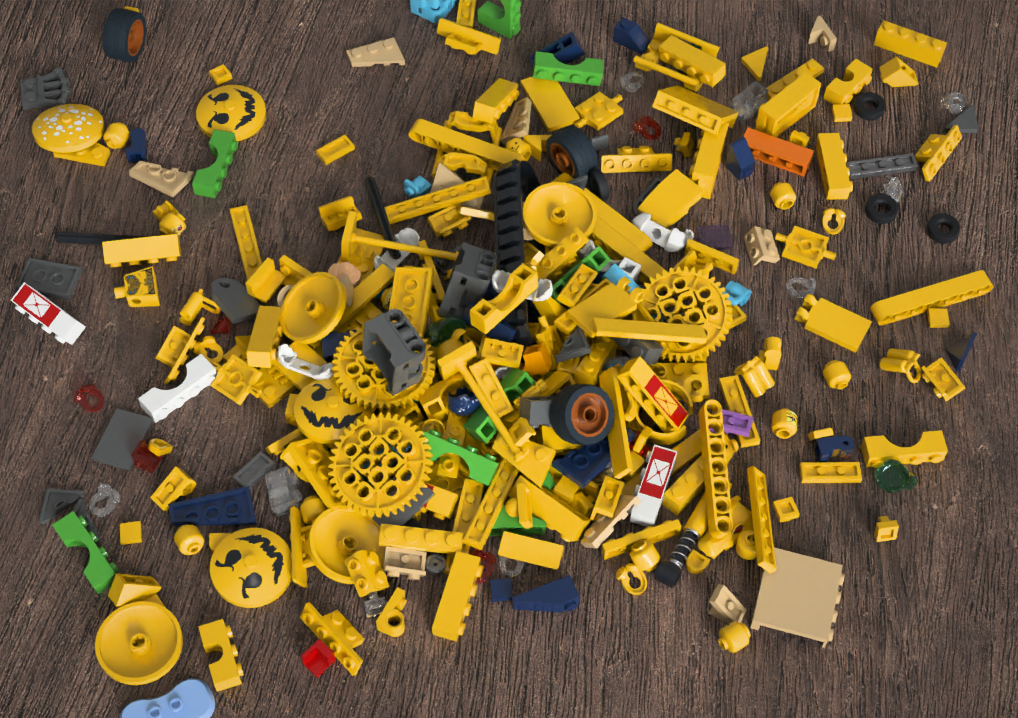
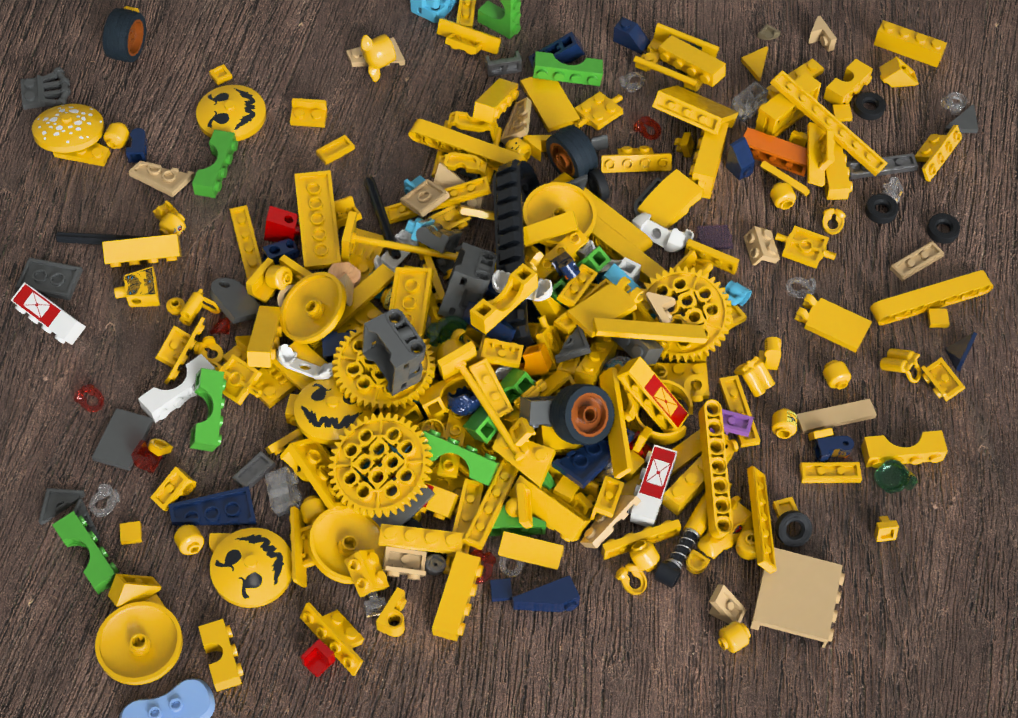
none -> yellow plate [166,297,185,315]
none -> bright green arch [189,368,226,452]
none -> dark blue leg [262,239,300,265]
none -> red torso [264,206,301,242]
none -> yellow head [265,265,293,290]
none -> yellow bracket [290,98,328,128]
none -> yellow plate [294,170,341,270]
none -> yellow piece [361,34,396,82]
none -> tan tile [400,179,450,218]
none -> dark grey hips [405,218,463,253]
none -> flat silver hinge [485,51,522,77]
none -> yellow tile [523,210,579,247]
none -> leg [550,251,580,280]
none -> tan slope [646,292,676,323]
none -> dark tan tile [757,24,781,40]
none -> yellow tile [760,161,810,197]
none -> yellow tile [770,70,888,176]
none -> black tyre [775,510,812,547]
none -> tan tile [796,399,877,434]
none -> yellow bracket [807,122,835,187]
none -> tan tile [890,241,944,281]

